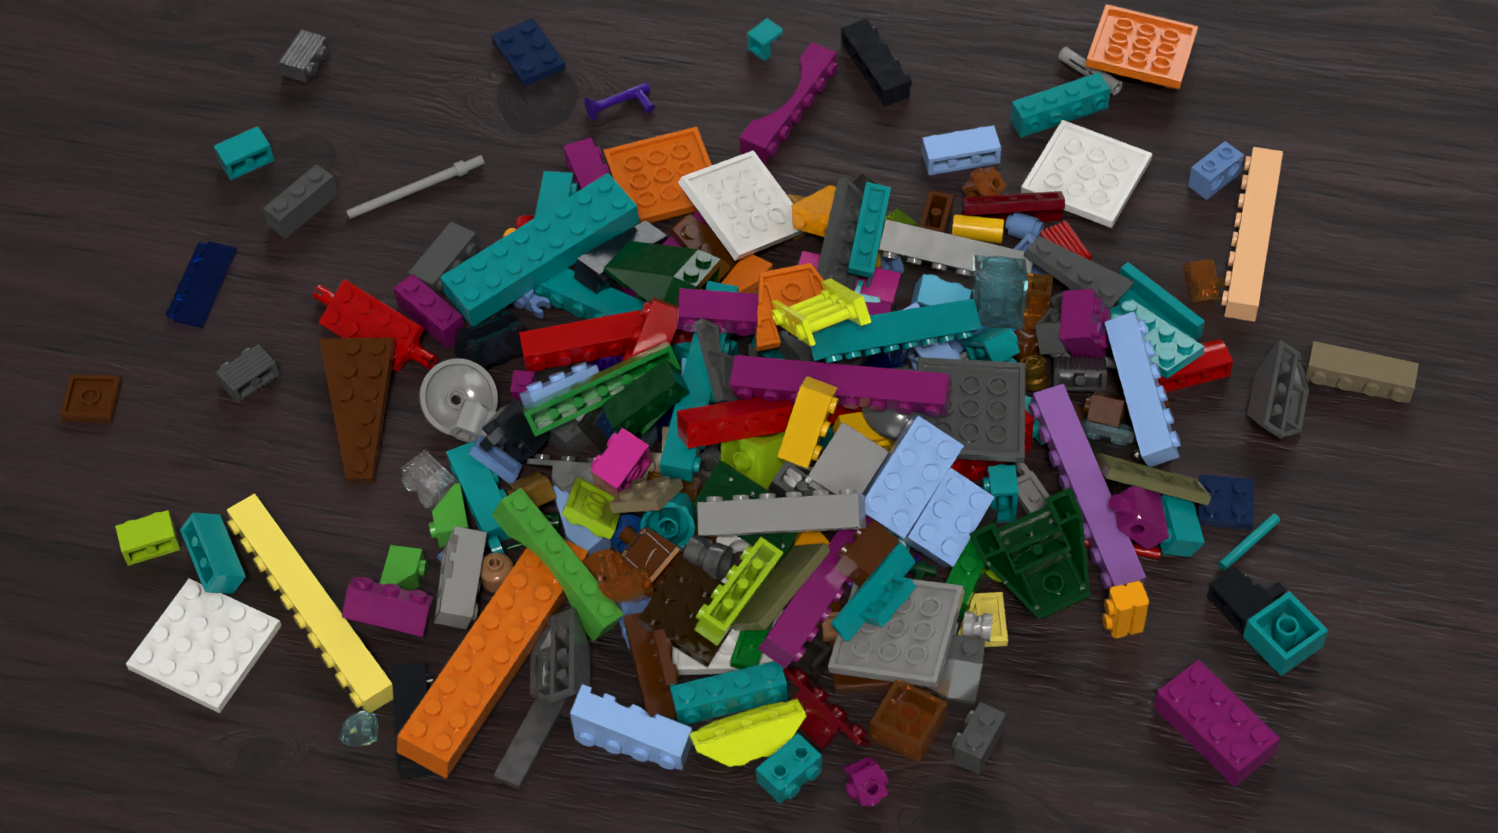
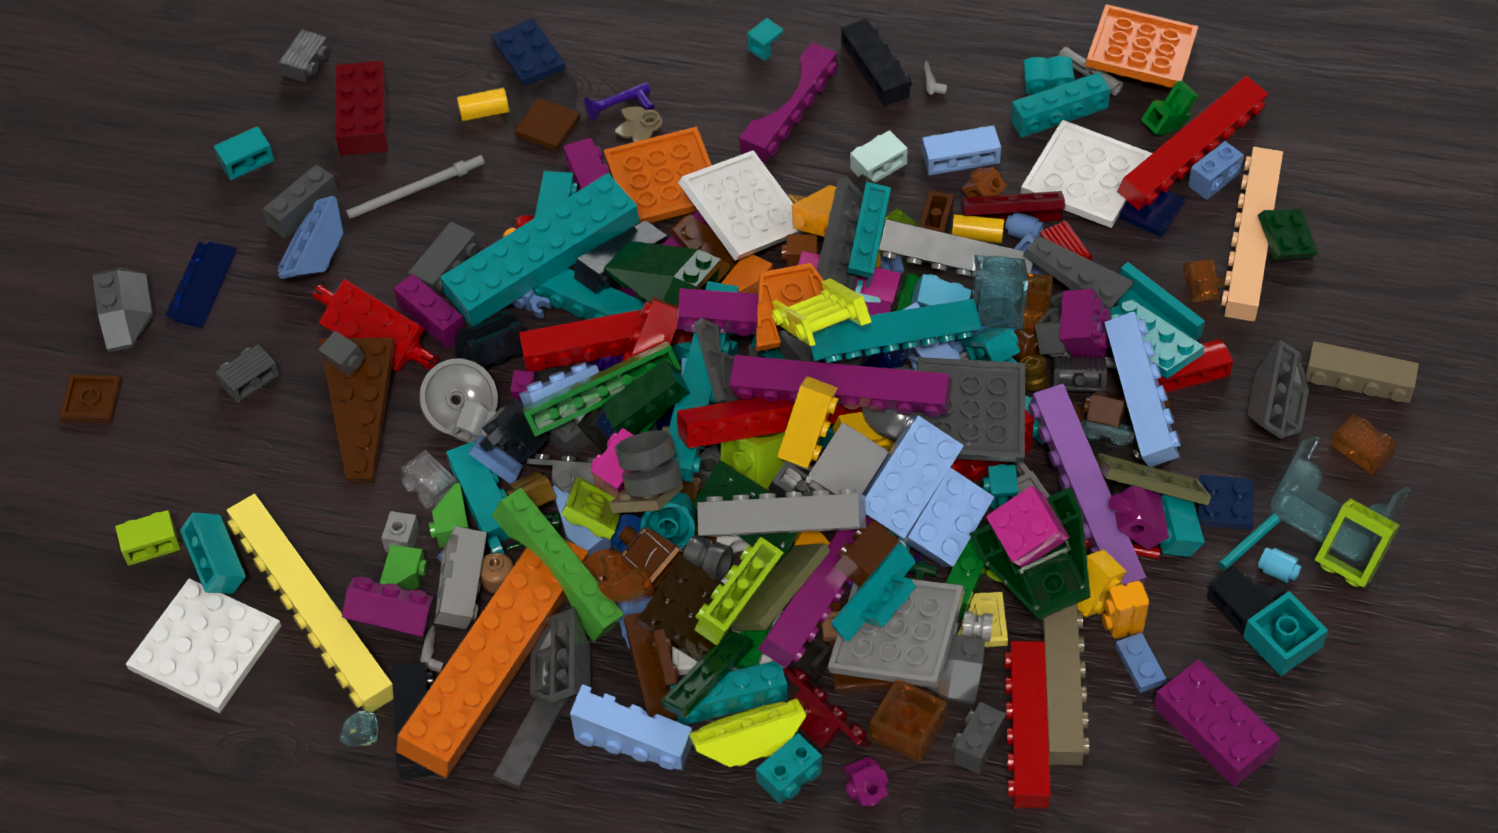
none -> dark grey wedge [92,267,153,352]
none -> medium blue wedge [278,196,343,279]
none -> dark grey brick [318,331,365,377]
none -> dark red brick [335,61,388,156]
none -> light grey brick [381,511,420,553]
none -> light grey bar [420,626,444,673]
none -> yellow brick [457,88,509,121]
none -> reddish brown tile [514,98,581,152]
none -> dark tan plate [615,107,662,142]
none -> dark grey wheel [615,430,682,497]
none -> dark green tile [661,629,754,718]
none -> dark orange brick [782,235,817,267]
none -> light aqua brick [850,130,907,184]
none -> green axle [896,274,920,311]
none -> light grey bar [924,61,947,95]
none -> dark pink brick [986,485,1070,567]
none -> red brick [1004,641,1050,808]
none -> teal brick [1023,56,1074,95]
none -> dark tan brick [1042,604,1089,765]
none -> yellow brick [1077,549,1127,617]
none -> medium blue plate [1115,633,1166,693]
none -> red brick [1117,76,1268,210]
none -> clear blue tile [1118,191,1185,238]
none -> green brick [1141,81,1199,135]
none -> dark green plate [1258,209,1318,260]
none -> medium azure brick [1258,548,1302,584]
none -> clear light blue windscreen [1271,435,1411,561]
none -> lime window [1315,498,1400,587]
none -> clear orange brick [1330,414,1396,476]

